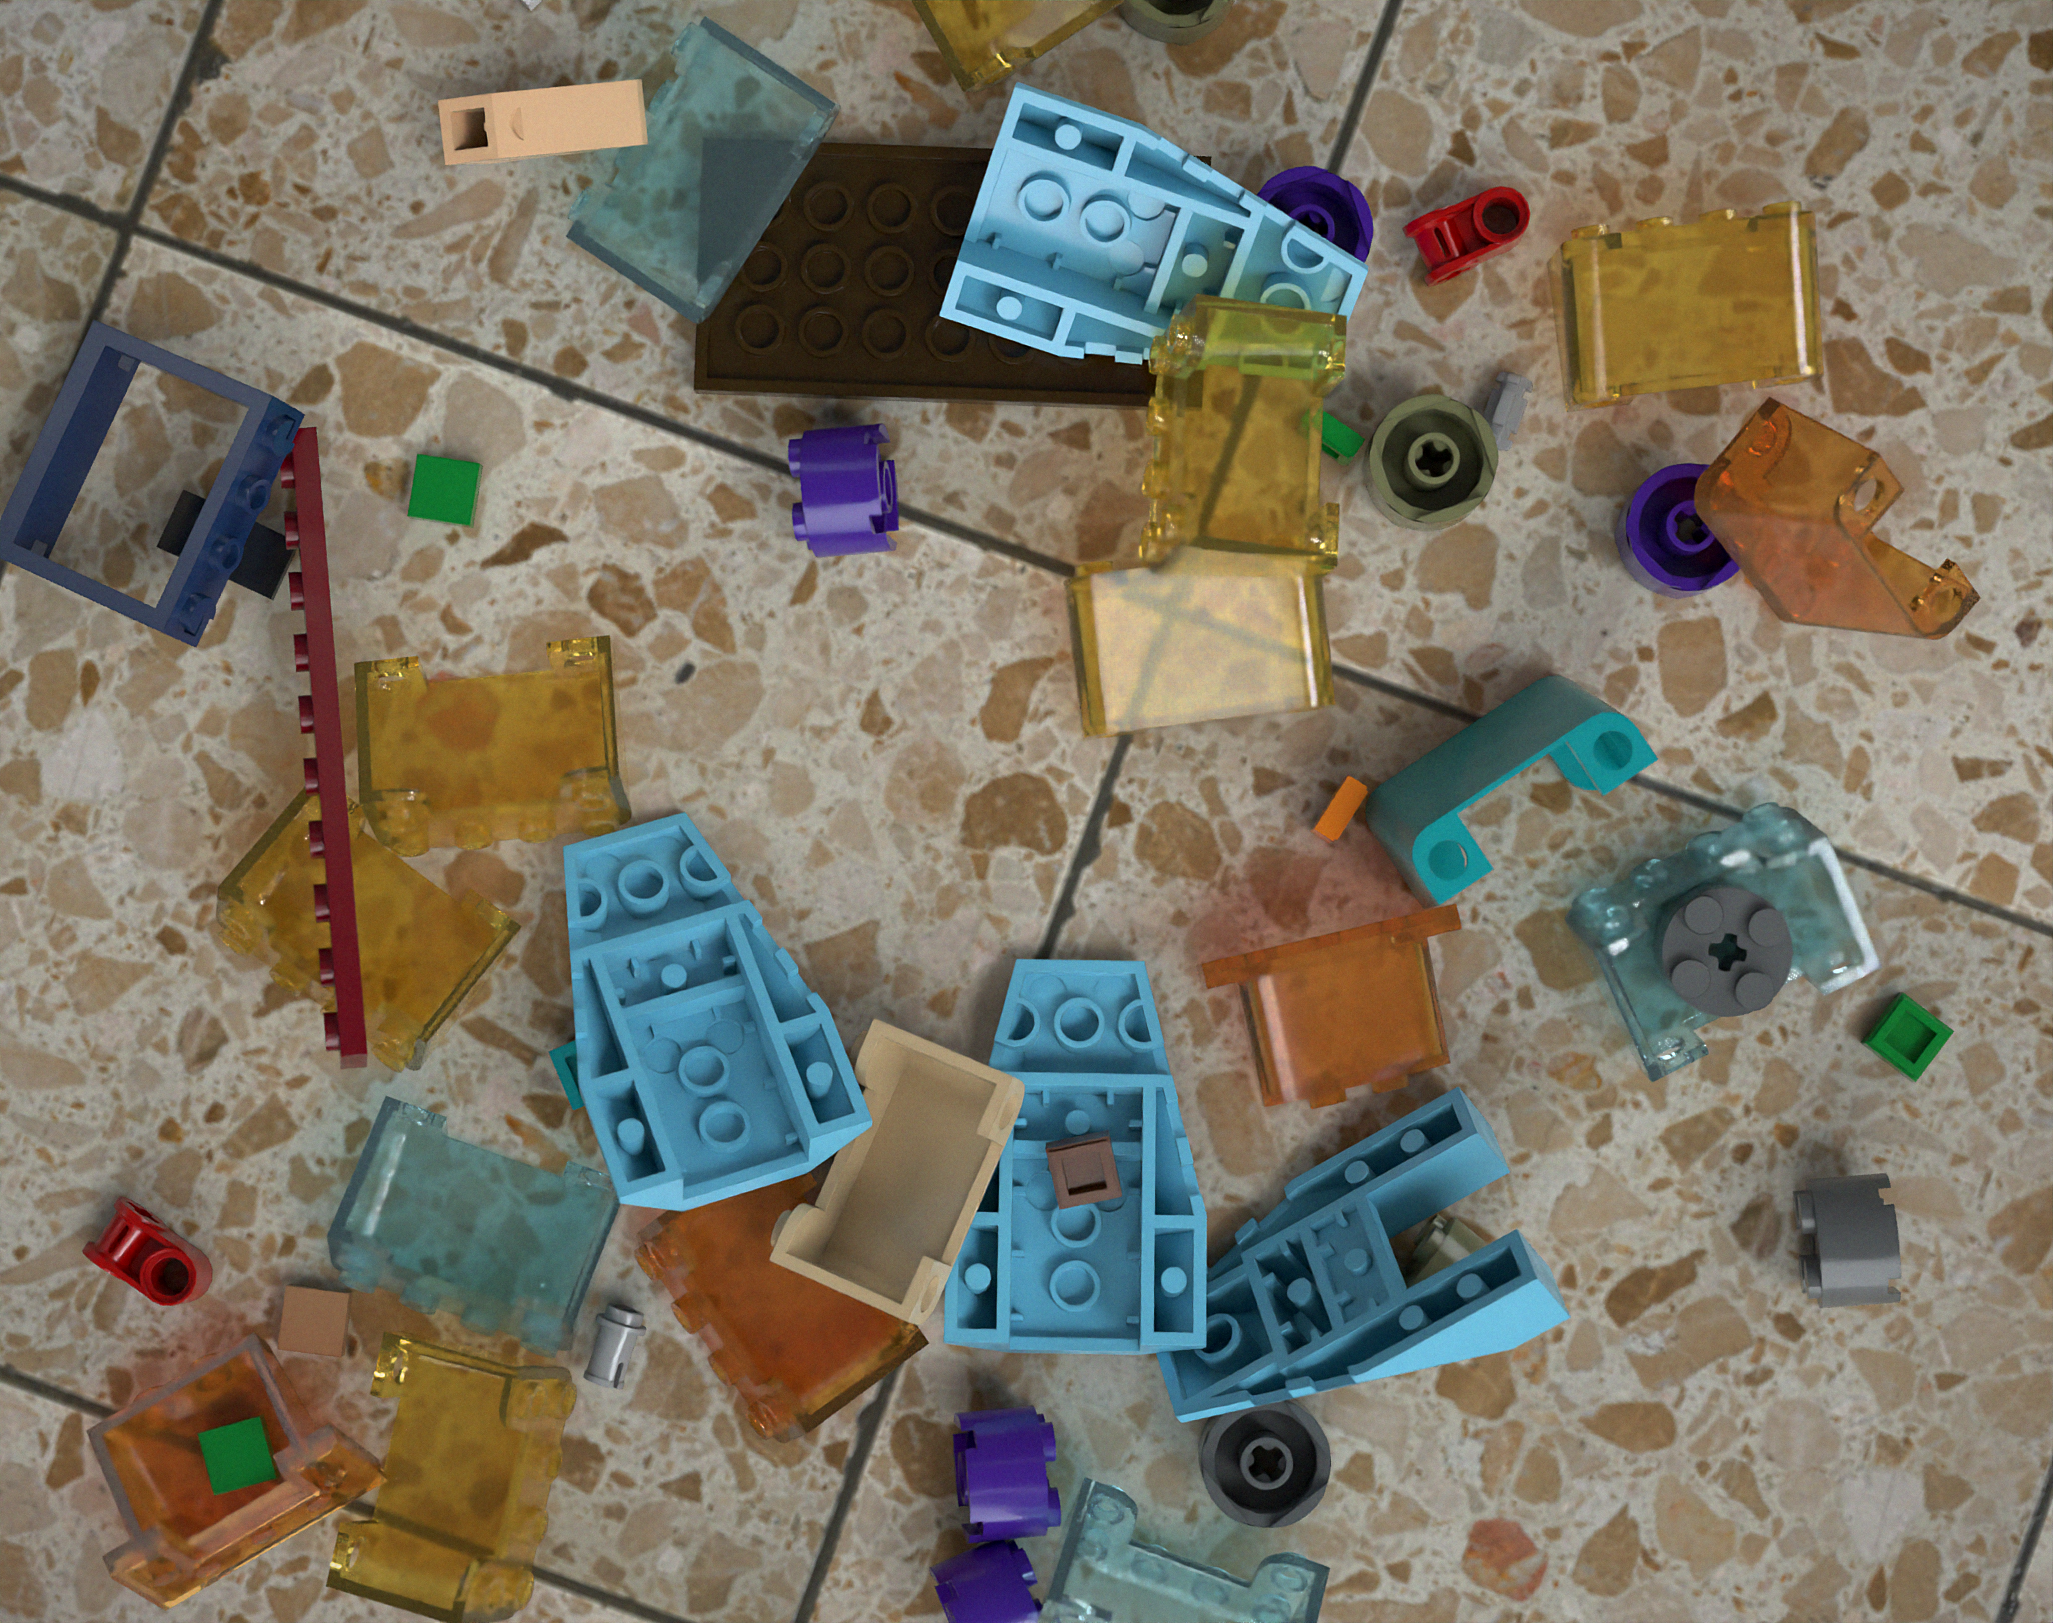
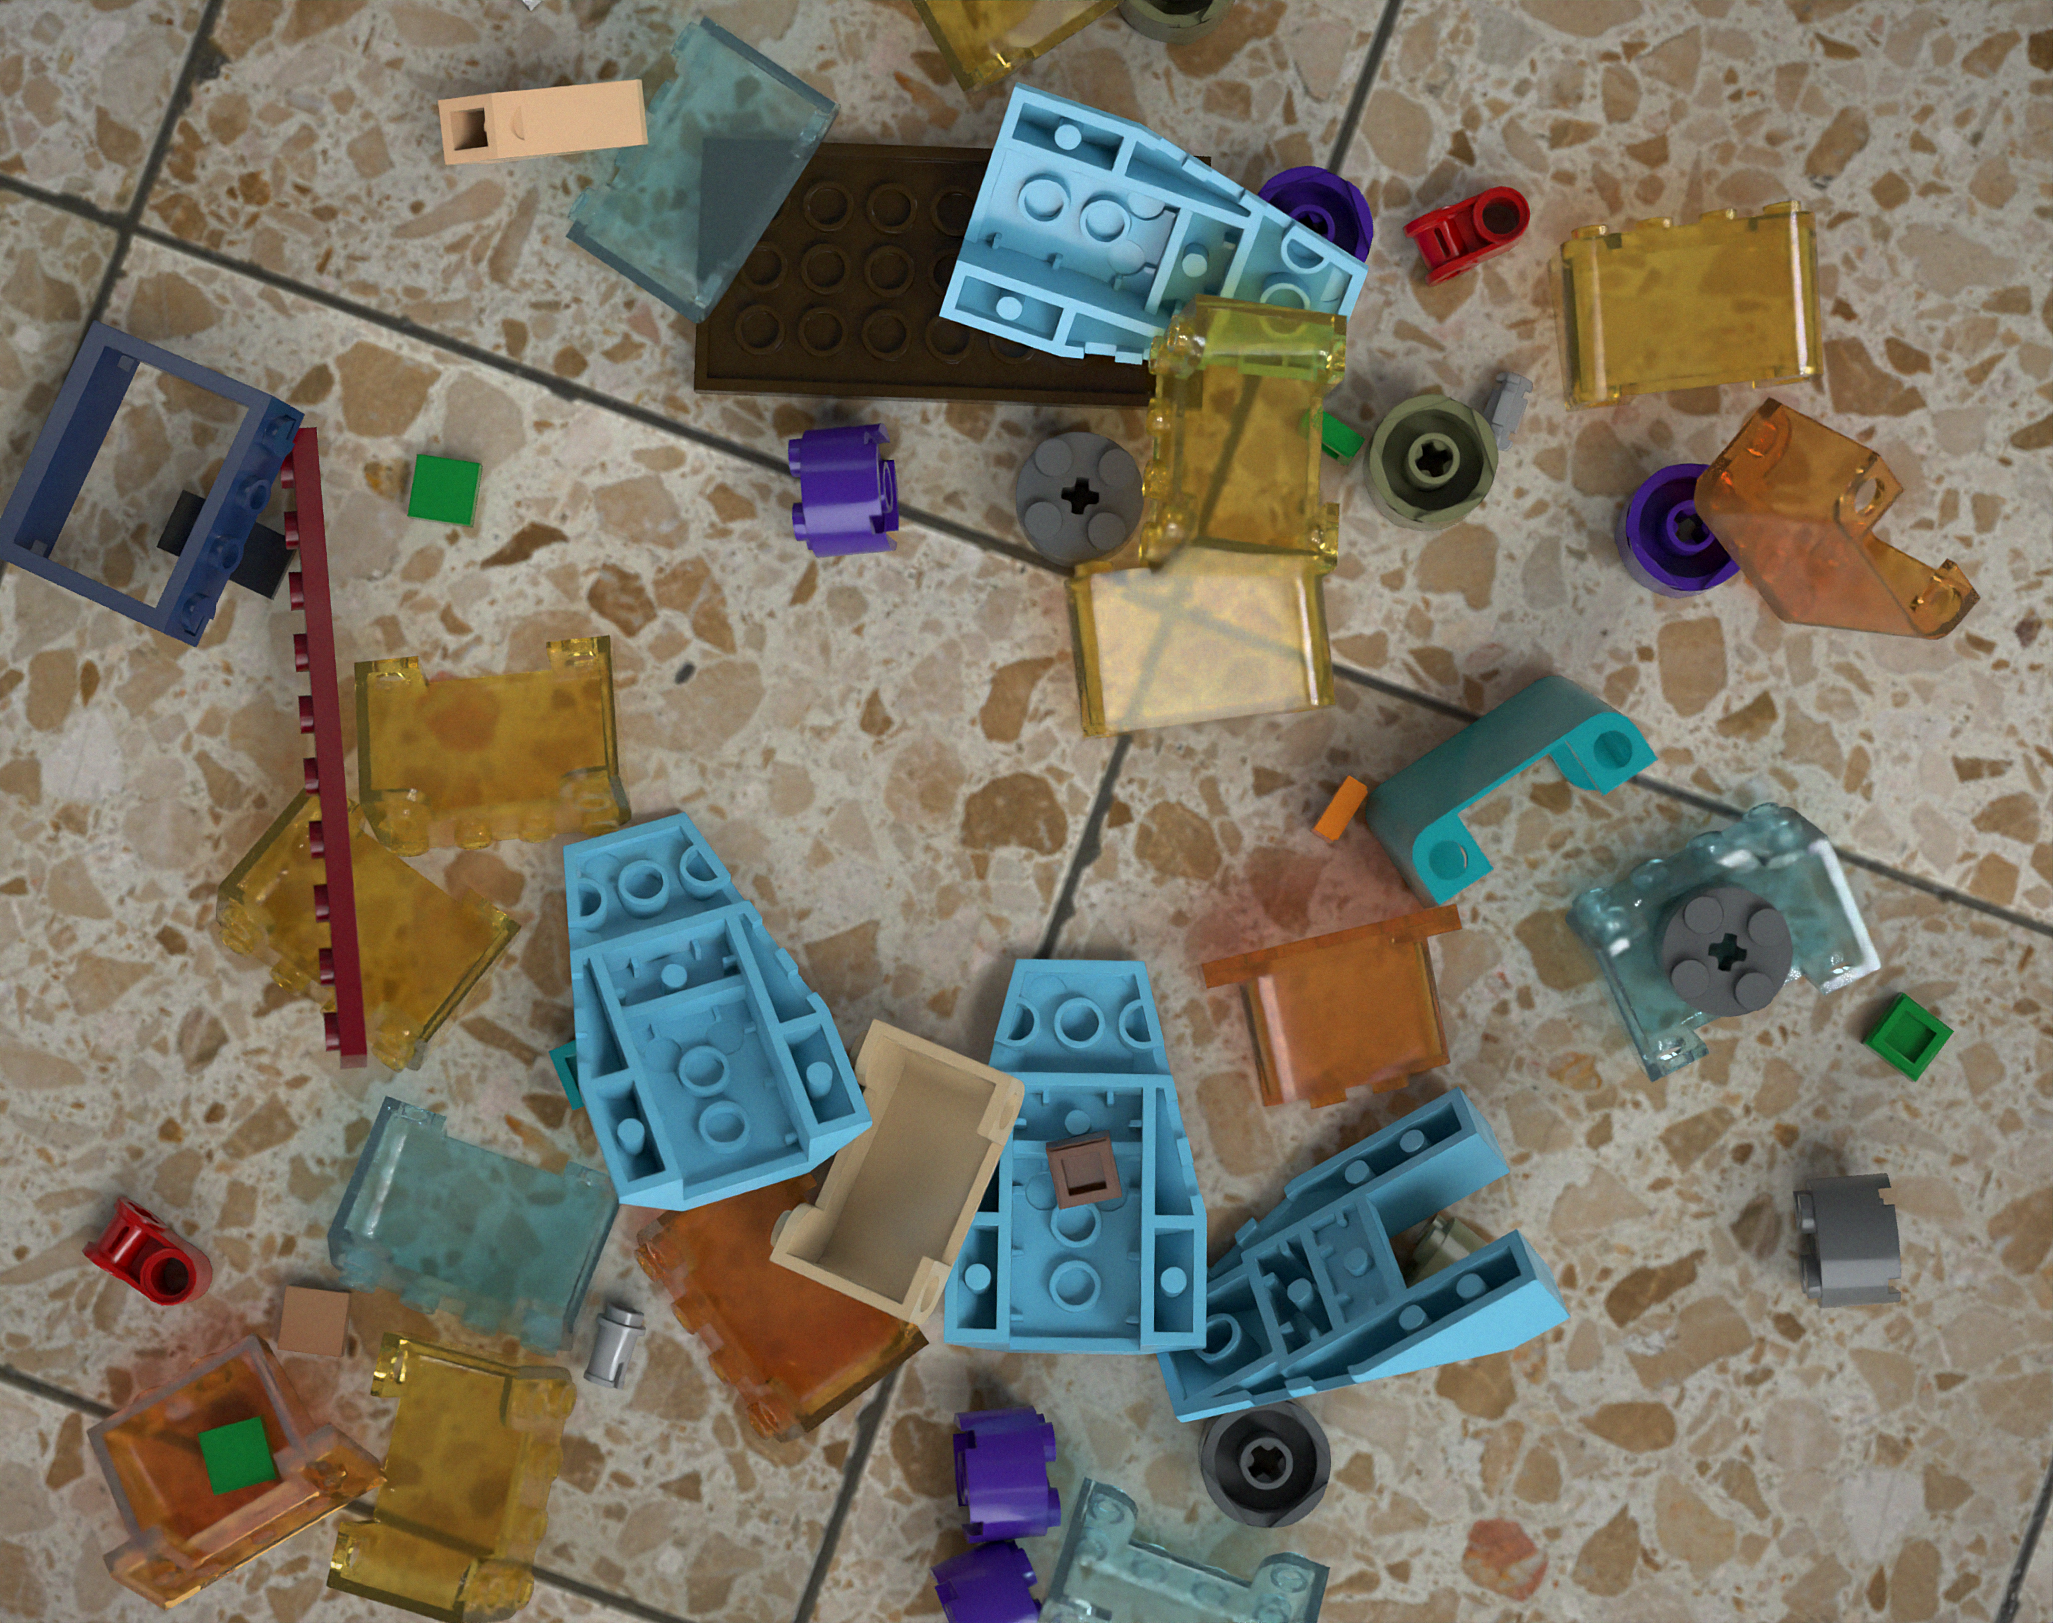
none -> dark grey brick [1016,432,1144,568]

